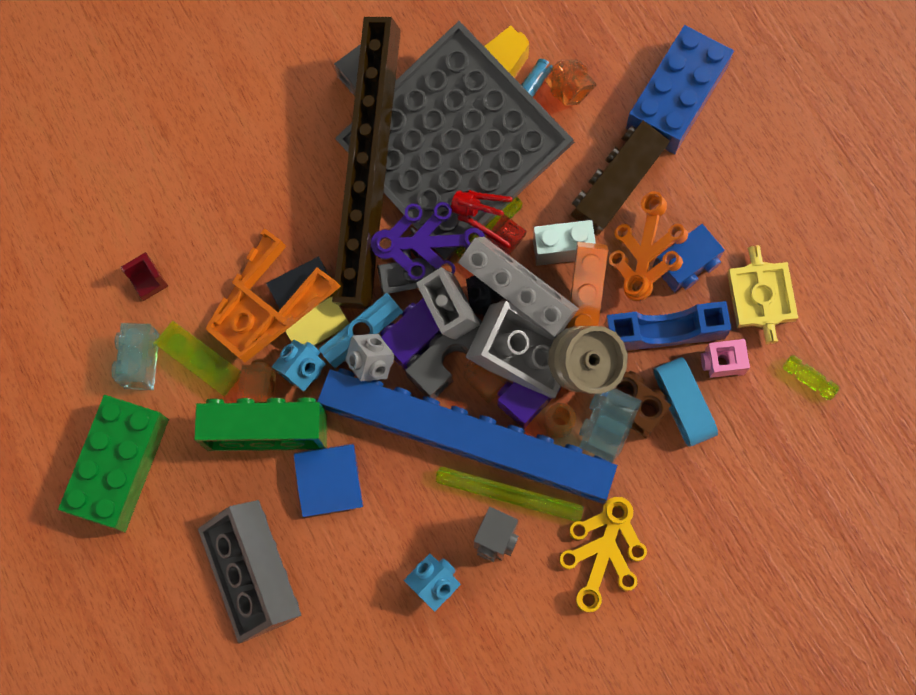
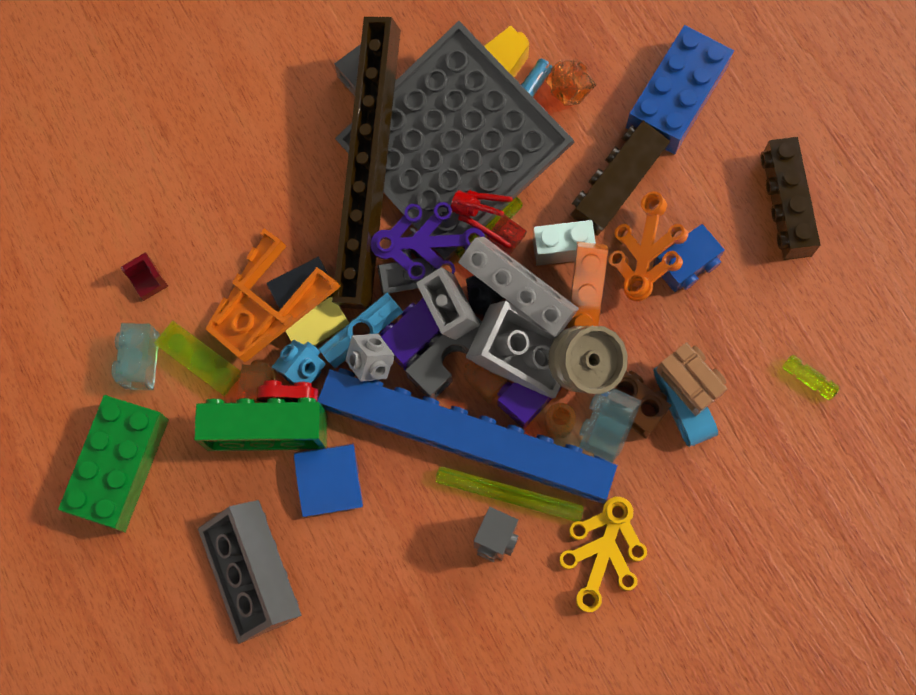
dark azure brick [404,553,461,612] -> none
blue arch [604,301,732,351] -> none
bright pink brick [701,339,750,378] -> none
light yellow plate [727,245,798,344] -> none
none -> red plate [256,380,318,403]
none -> medium nougat brick [656,342,728,416]
none -> dark brown brick [761,137,821,260]

